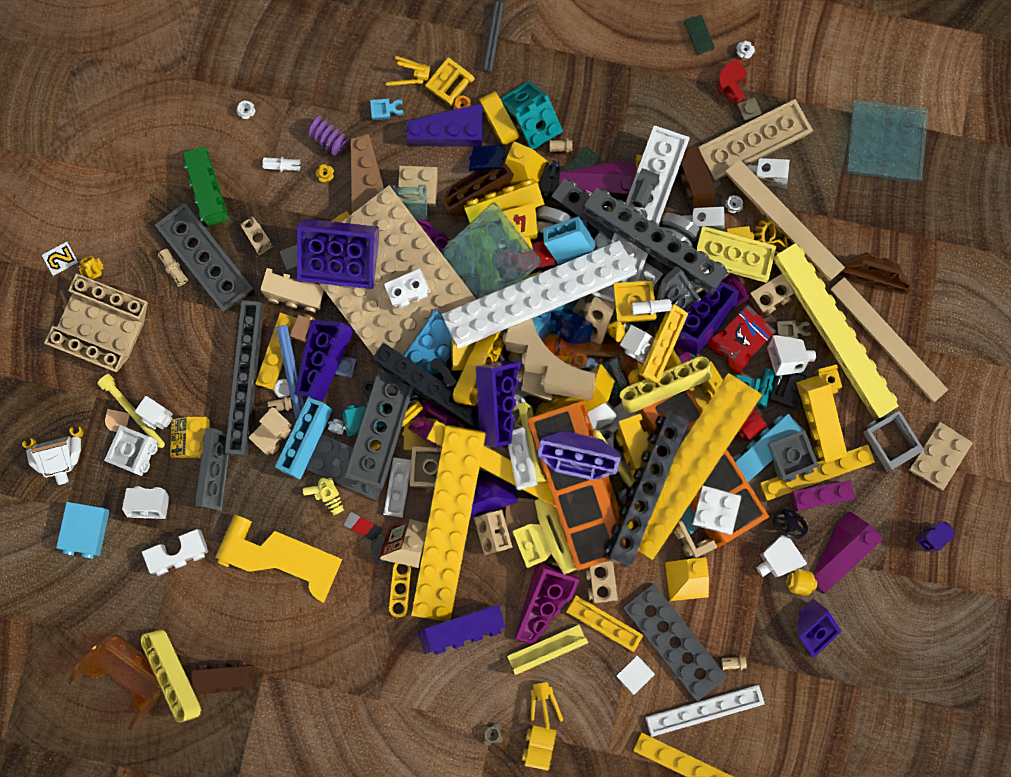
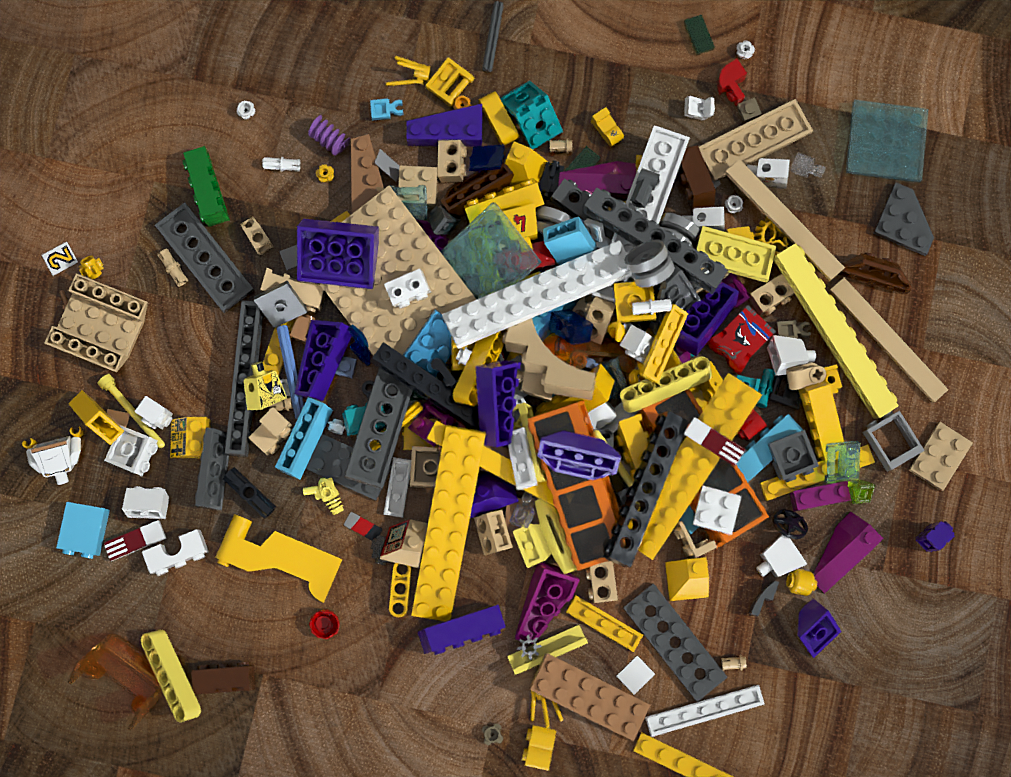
none -> yellow slope [68,390,124,445]
none -> tile [104,520,166,561]
none -> black piece [223,467,276,519]
none -> light yellow torso [244,362,287,410]
none -> plate [254,281,308,328]
none -> red hair [309,609,340,639]
none -> clear blue slope [347,324,371,367]
none -> light grey sticker [375,149,400,181]
none -> dark grey slope [428,205,461,235]
none -> tan brick [437,140,467,183]
none -> white plate [456,347,472,365]
none -> clear plate [509,492,537,529]
none -> light grey gear [517,635,542,660]
none -> medium nougat plate [528,653,651,741]
none -> white tile [584,218,605,242]
none -> yellow leg [591,107,624,146]
none -> light grey wheel [624,240,675,287]
none -> white bracket [684,96,715,120]
none -> tile [684,417,746,467]
none -> dark grey slope [748,581,779,617]
none -> tan piece [786,362,826,390]
none -> clear plate [790,152,826,178]
none -> clear light blue plate [825,441,861,484]
none -> clear neon green slope [848,480,875,504]
none -> dark grey plate [873,182,934,256]

